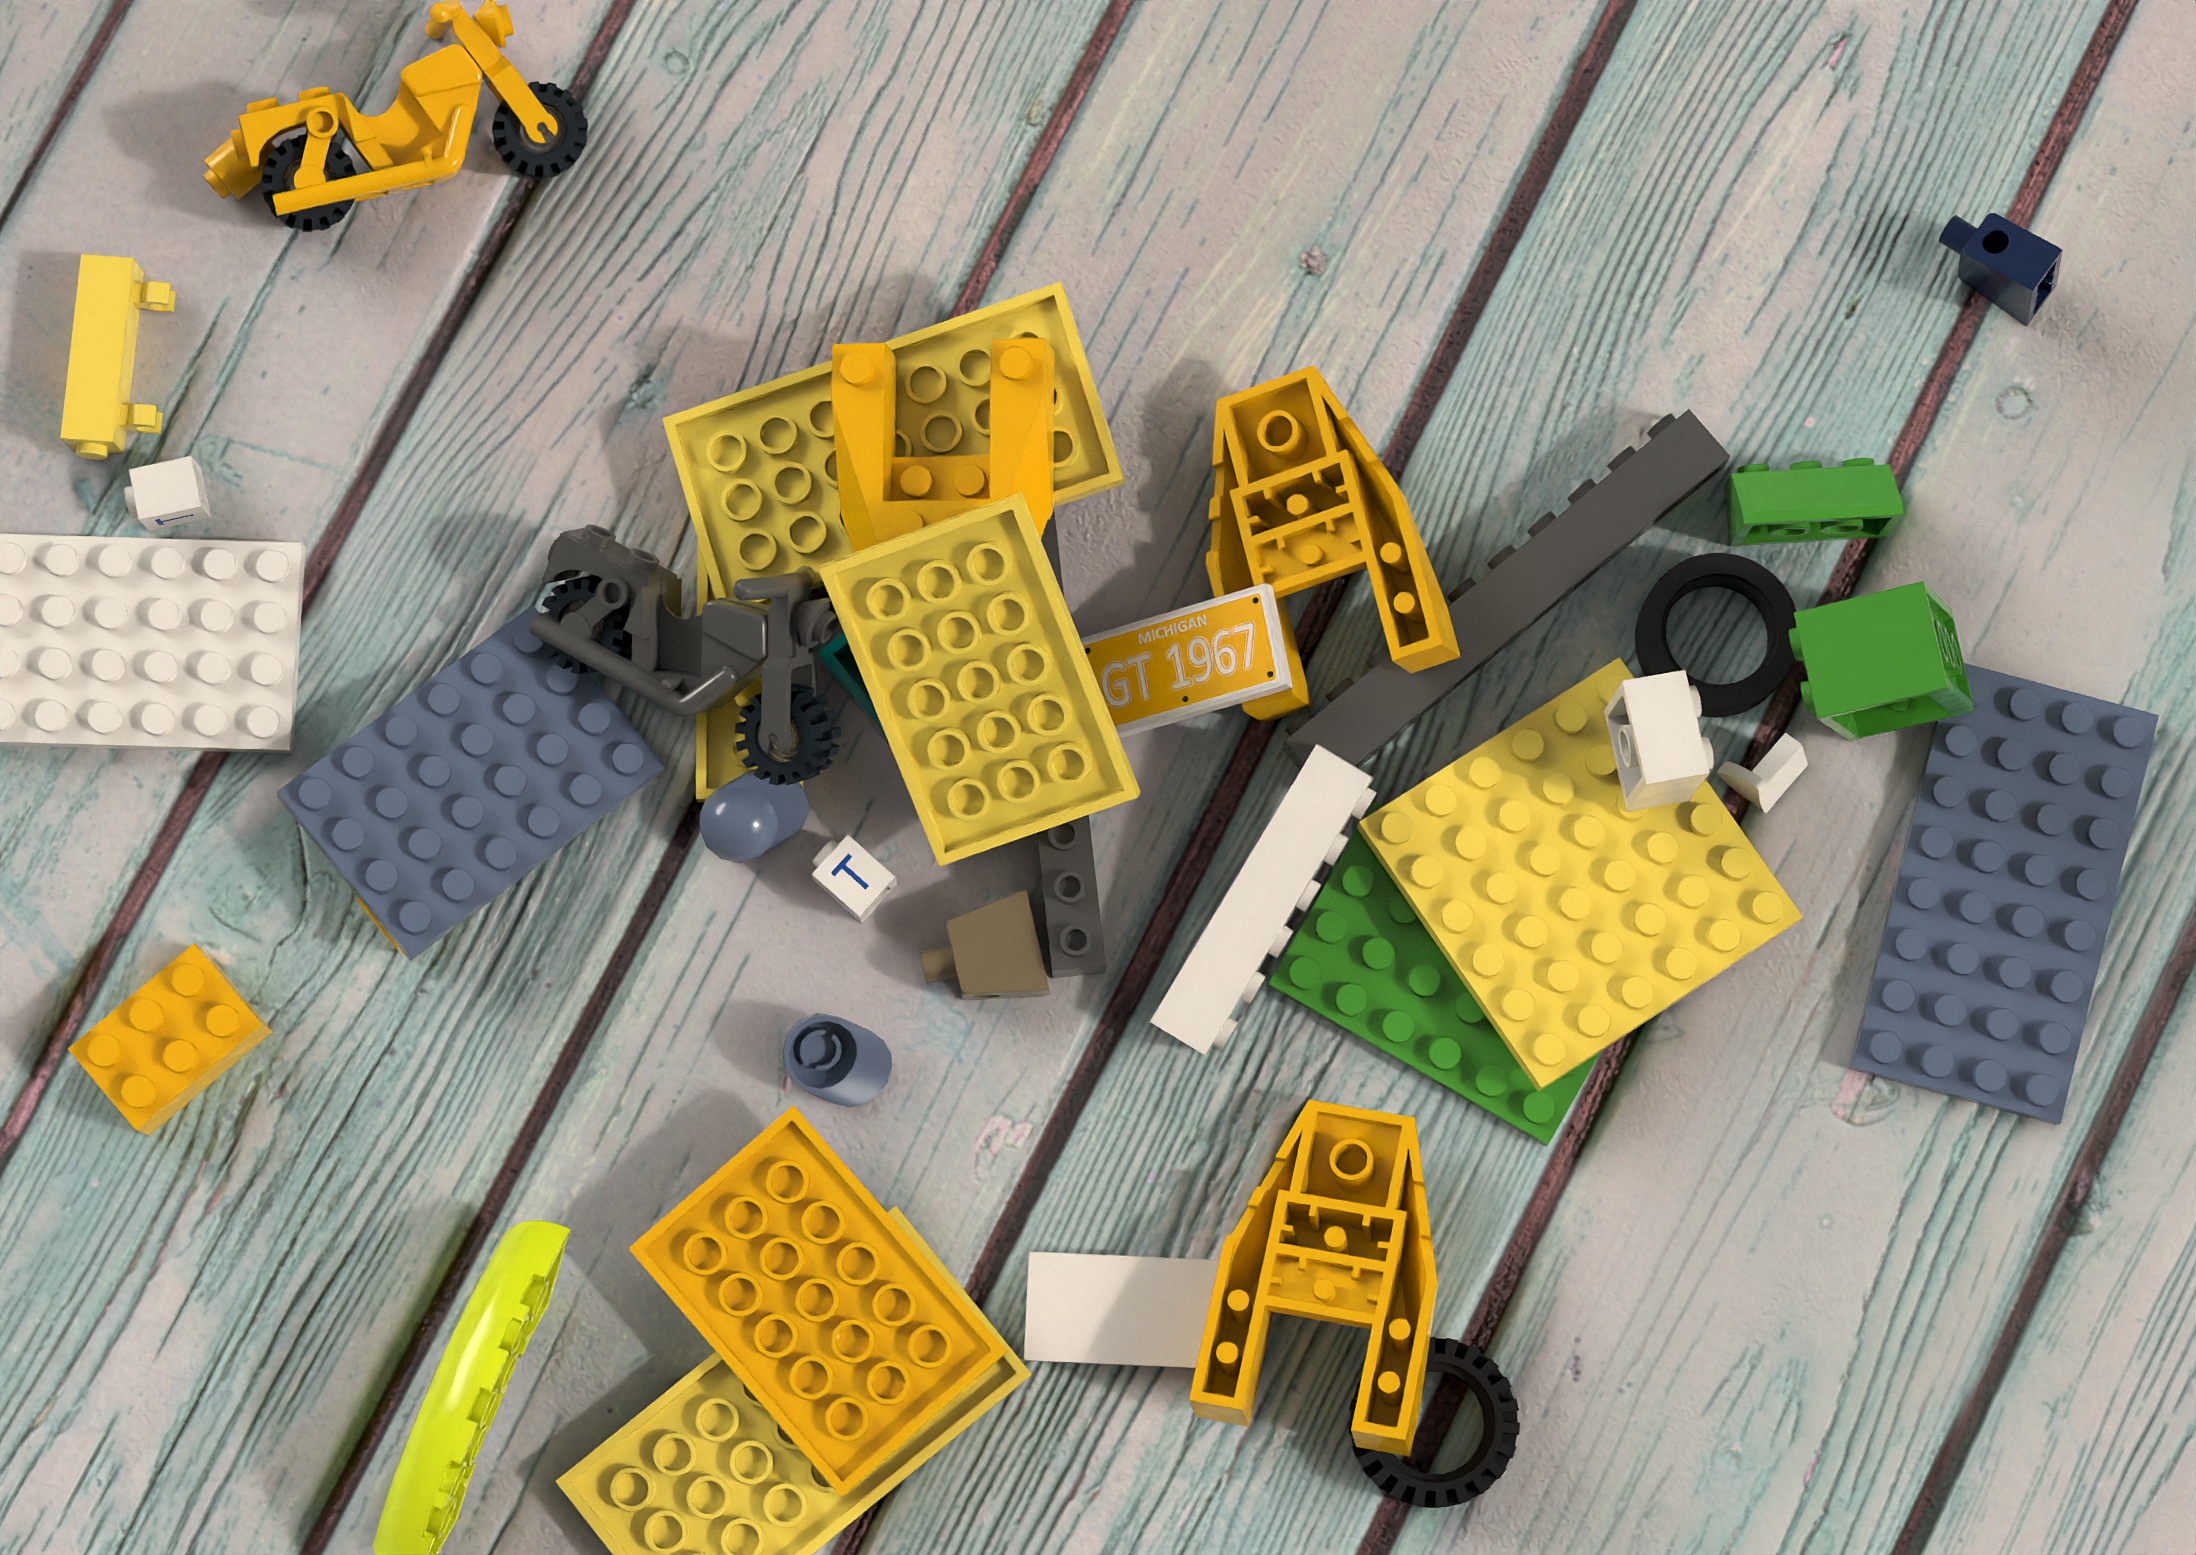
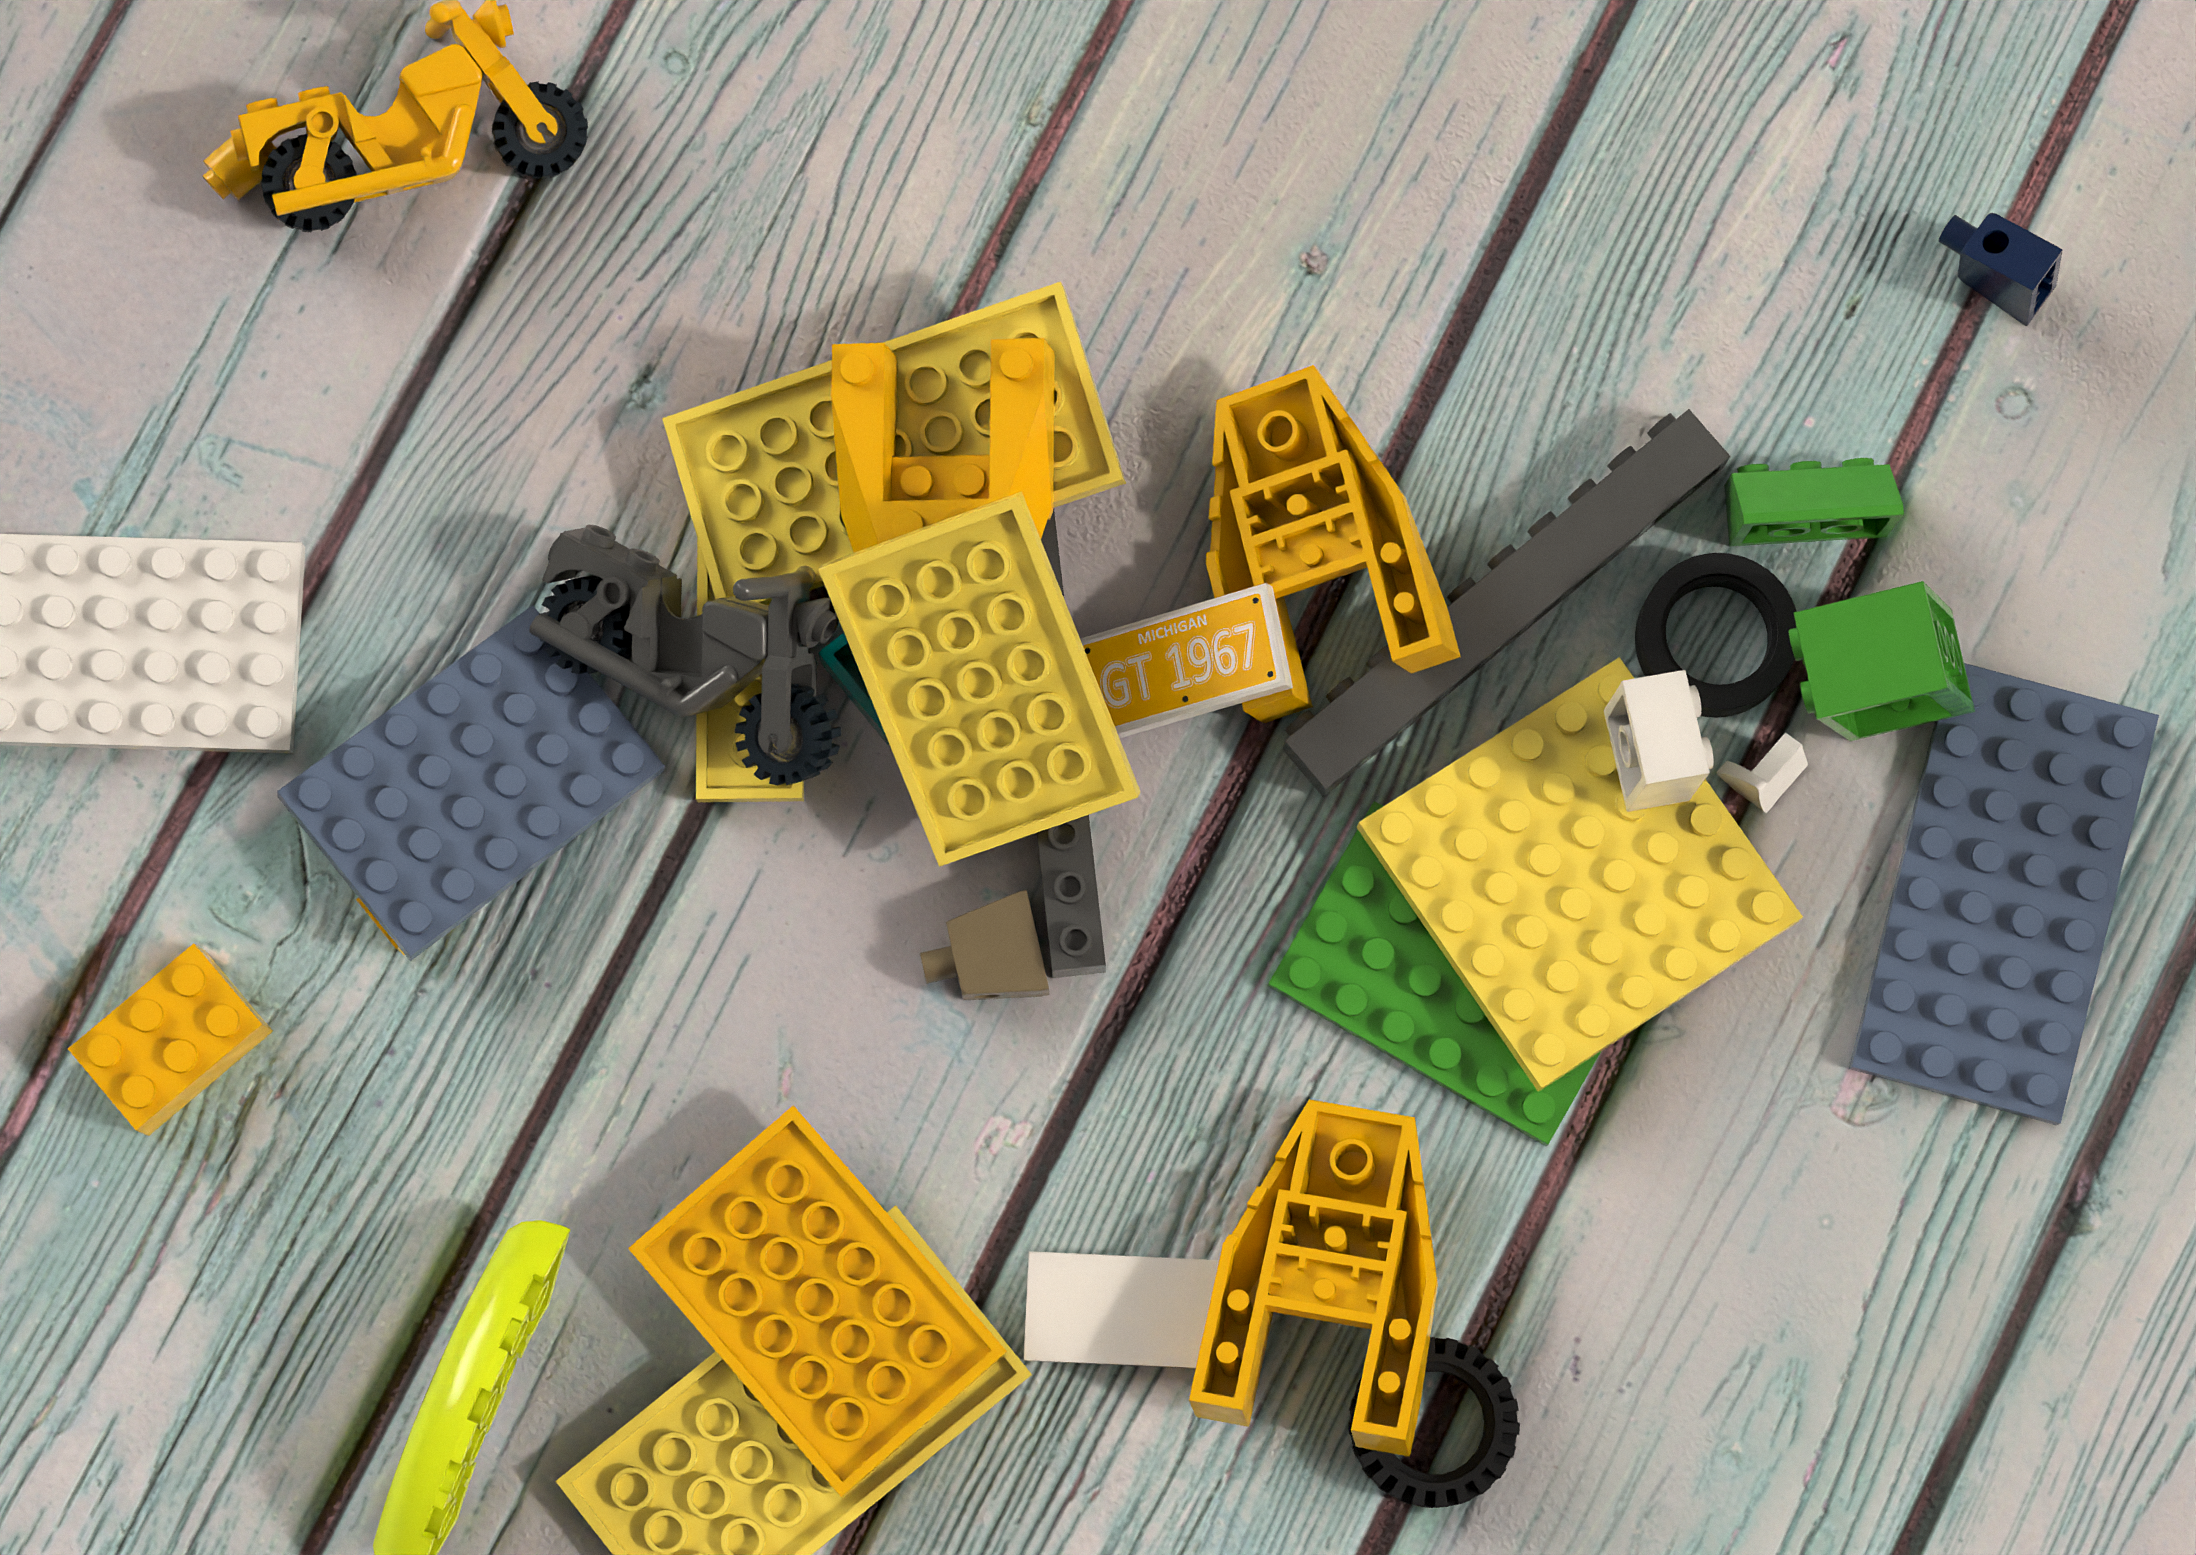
light yellow brick [60,254,176,460] -> none
white brick [124,456,211,531] -> none
sand blue cap [700,768,809,863] -> none
sand blue cap [782,1013,892,1107] -> none
white brick [812,834,897,923] -> none
white brick [1150,744,1377,1055] -> none

